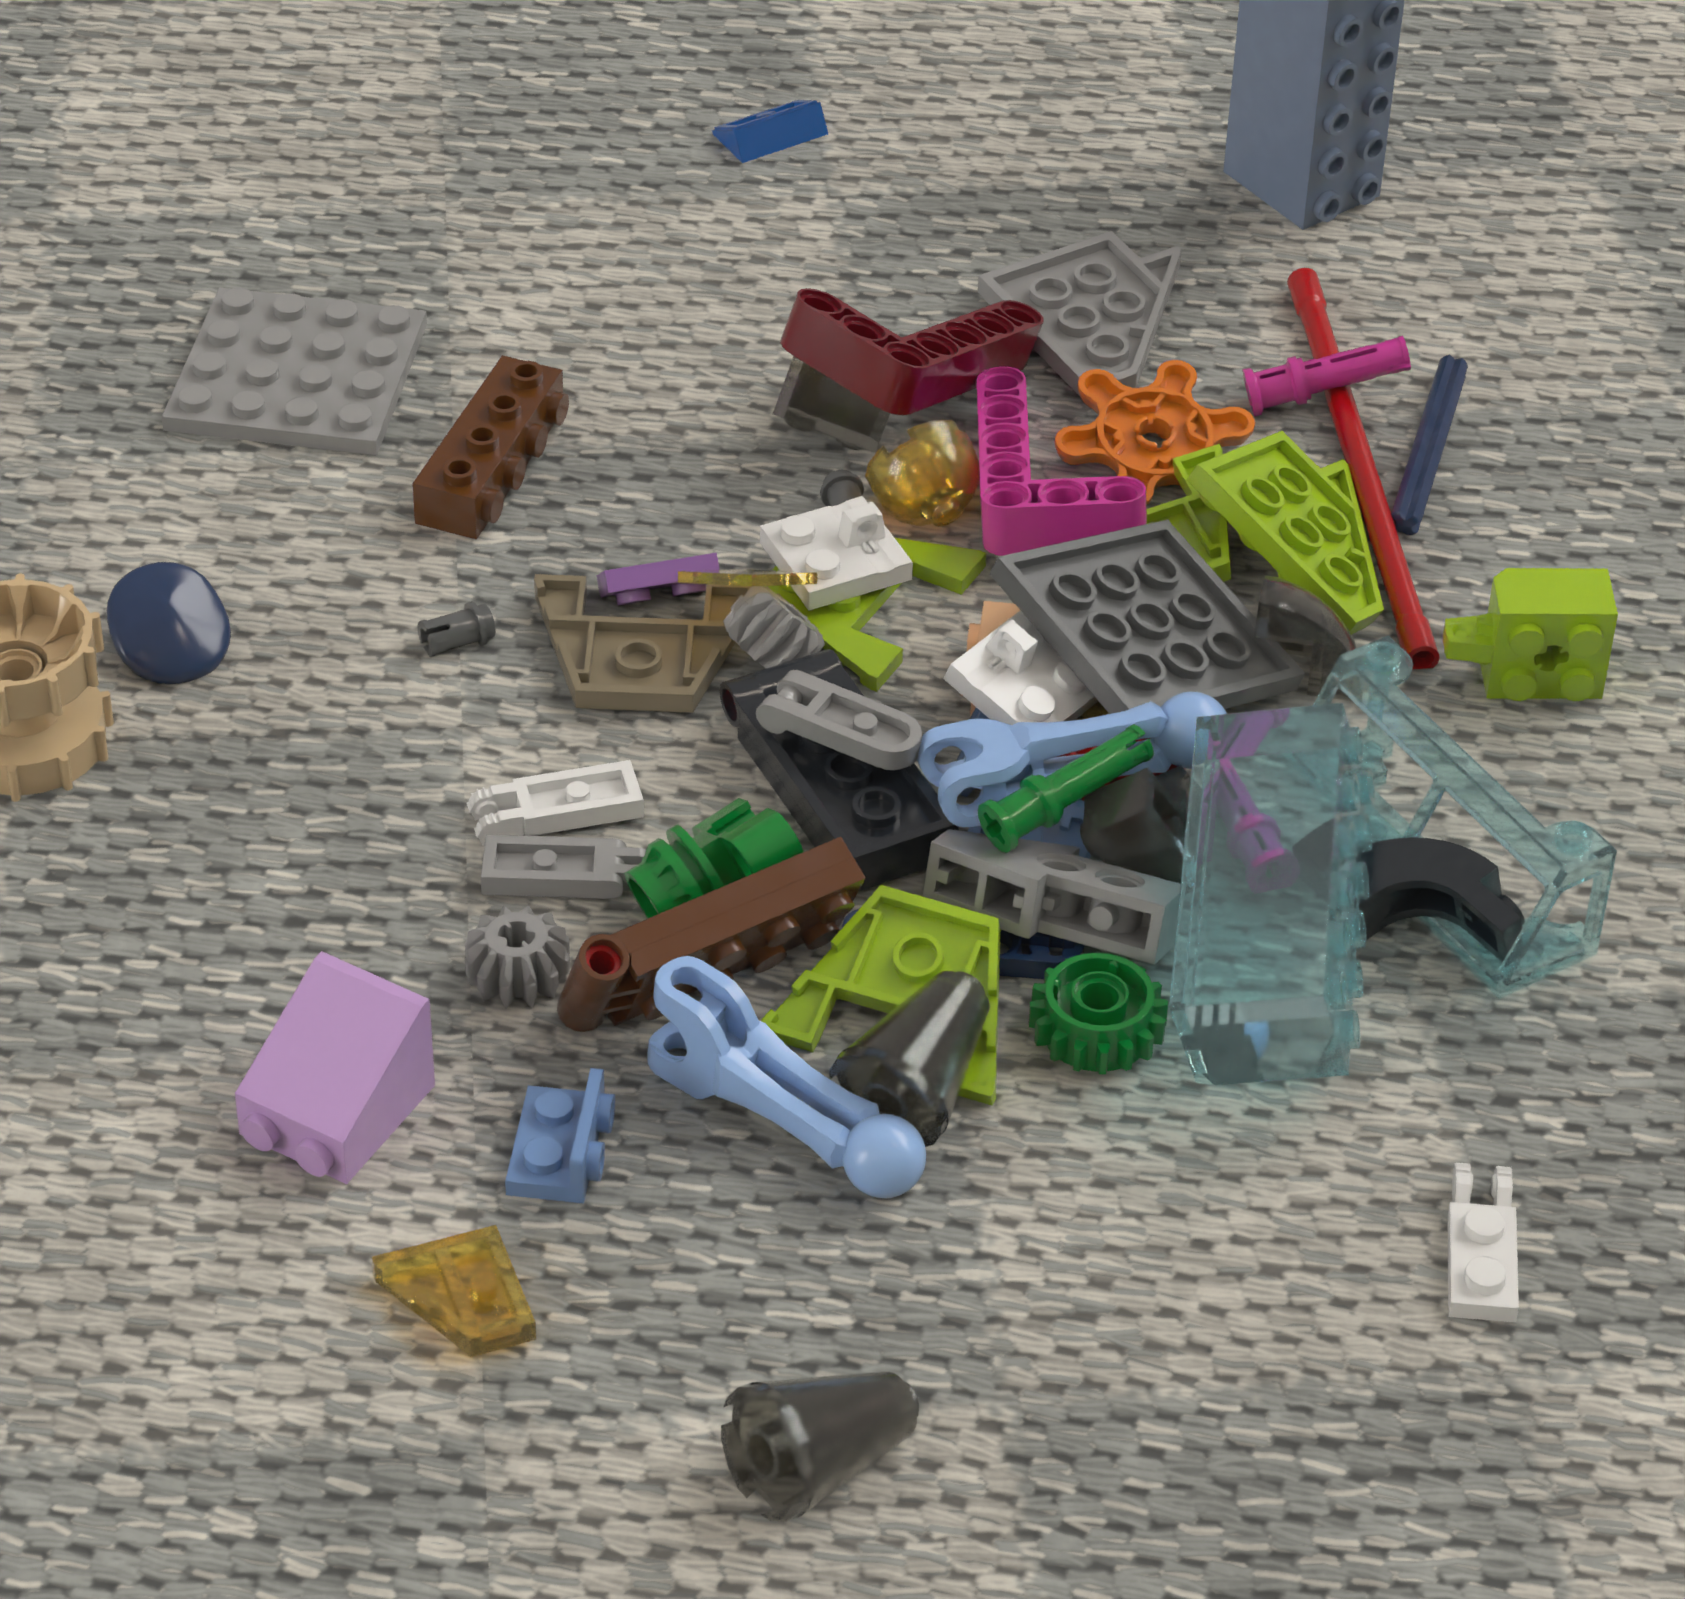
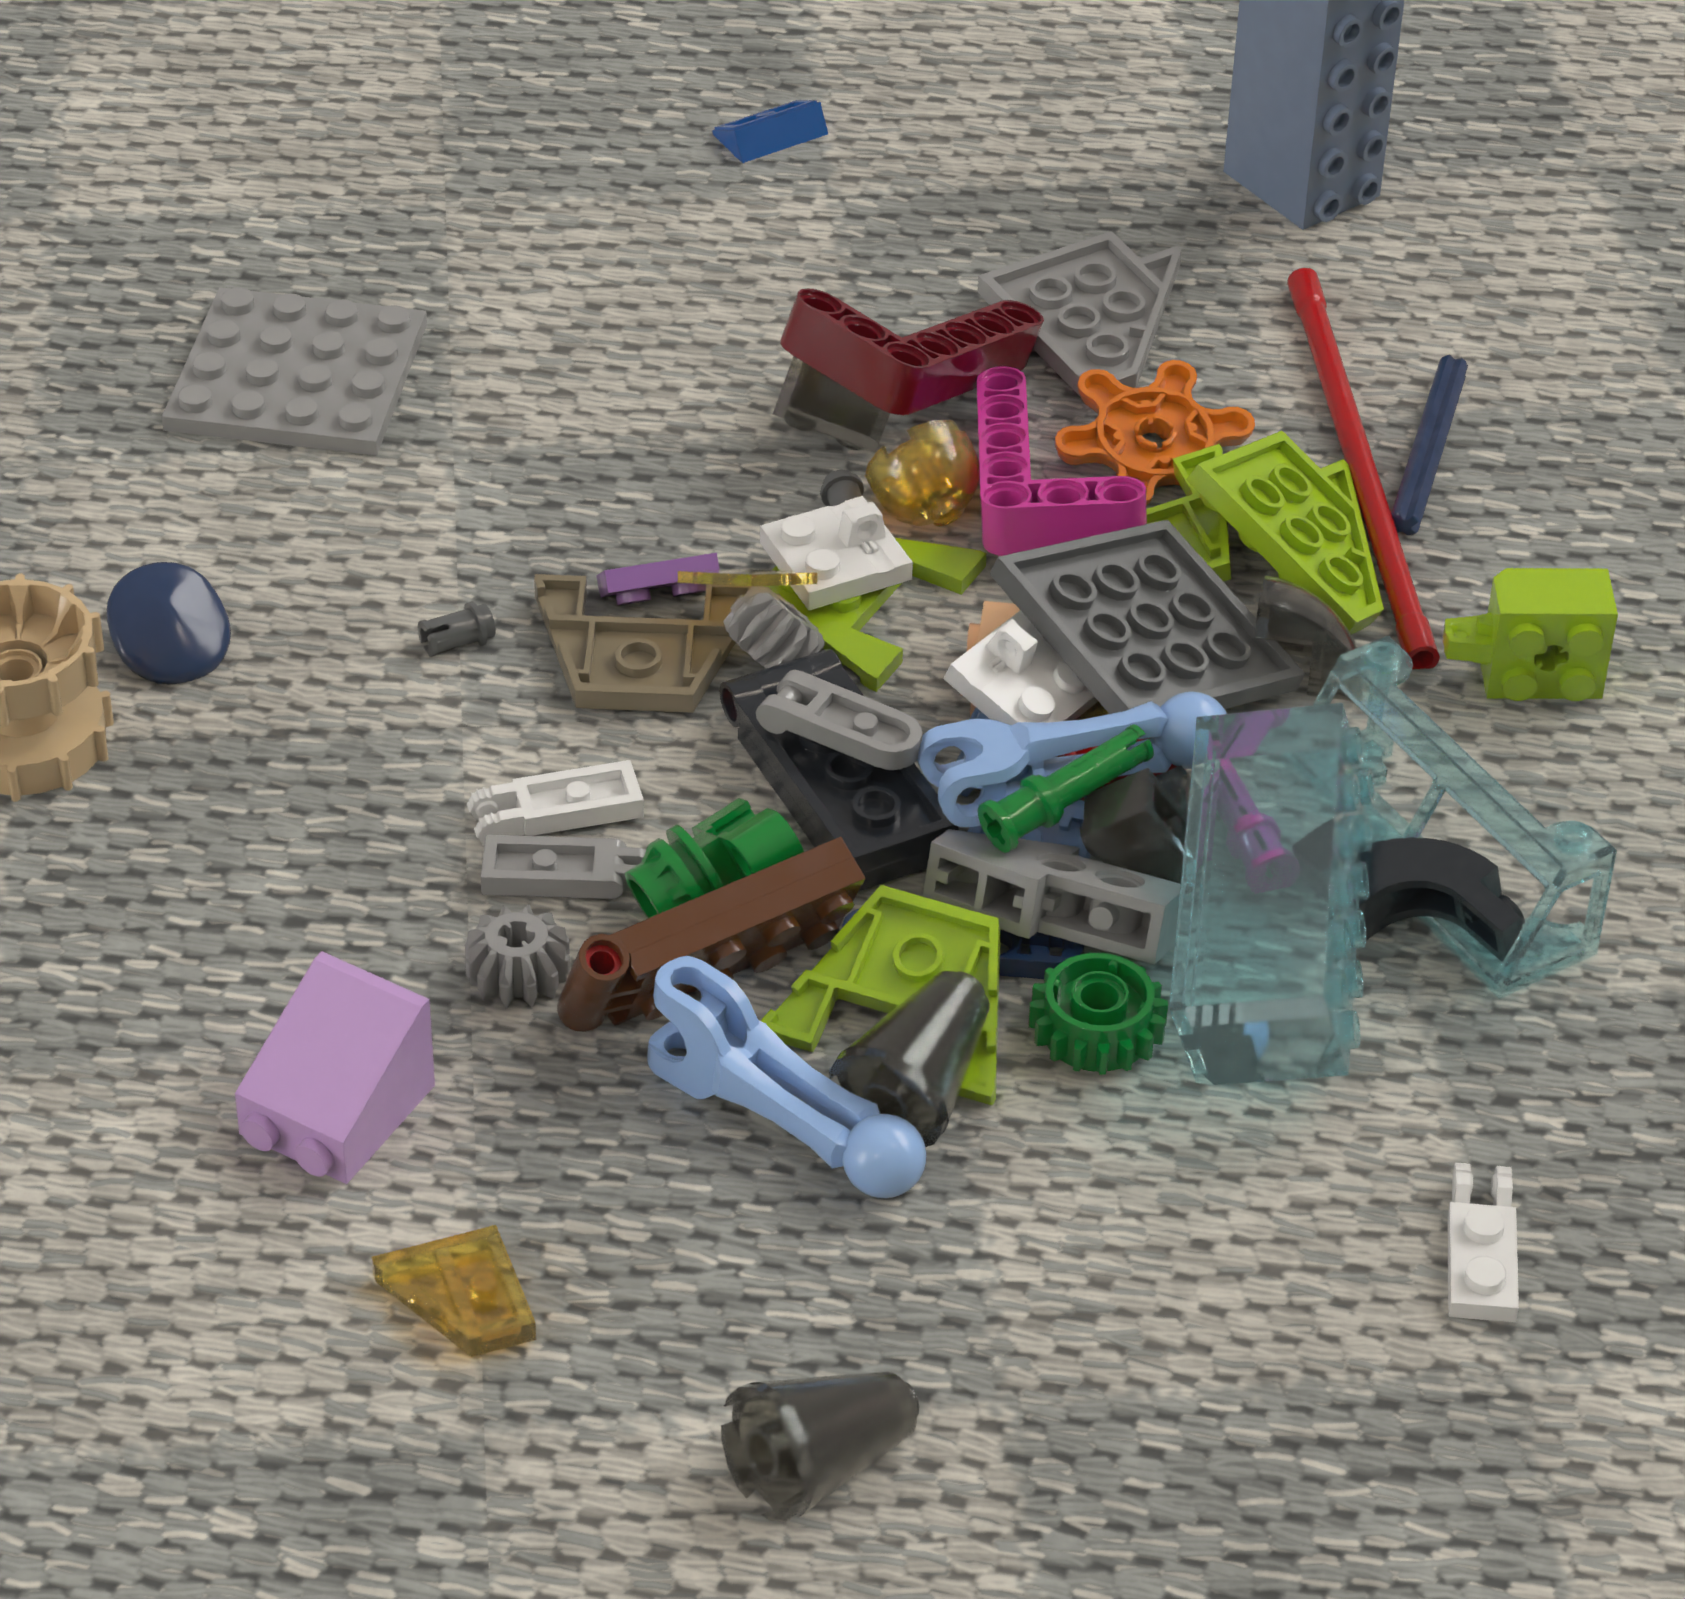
reddish brown brick [412,355,569,540] -> none
medium blue bracket [505,1068,615,1203] -> none
dark pink pin [1242,336,1411,417] -> none

